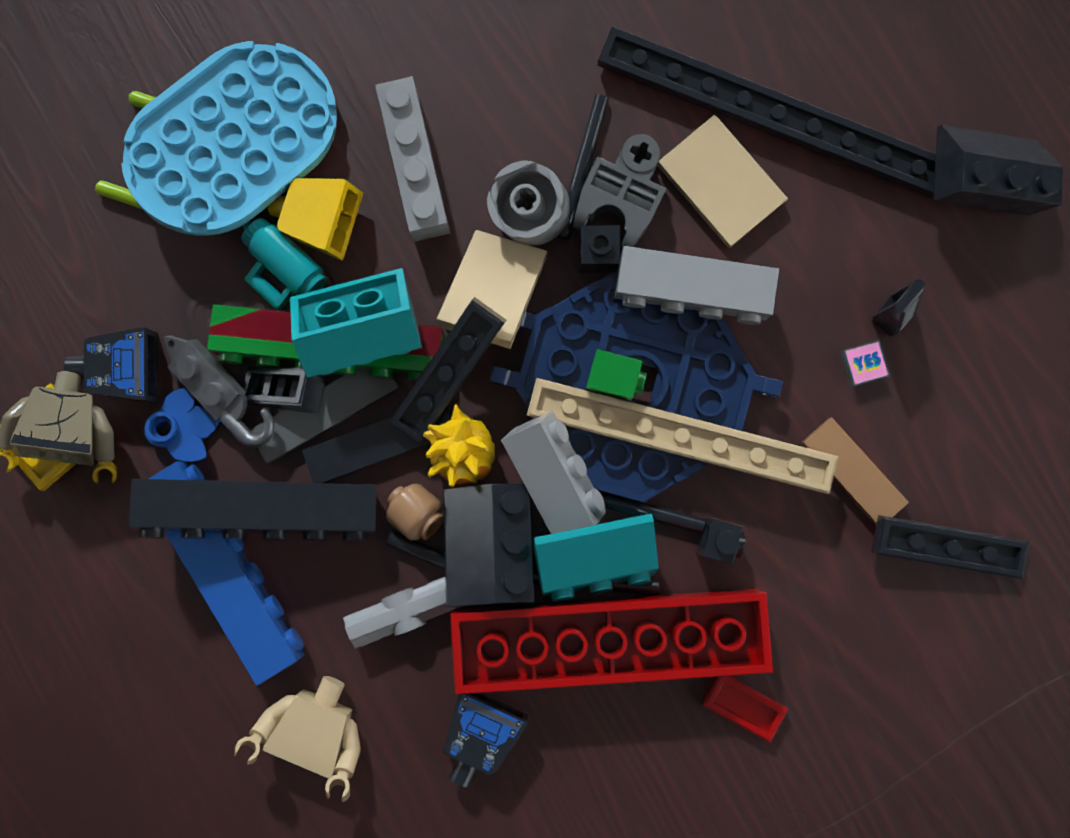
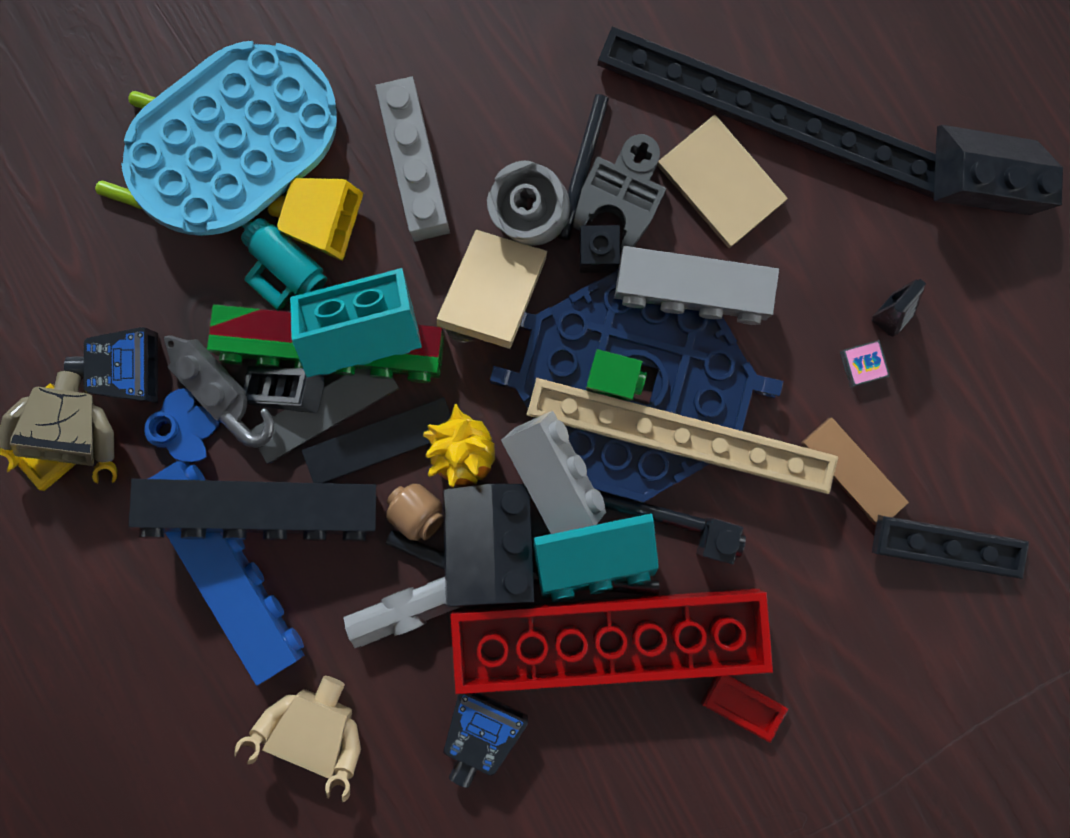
black tile [389,297,507,444] -> none

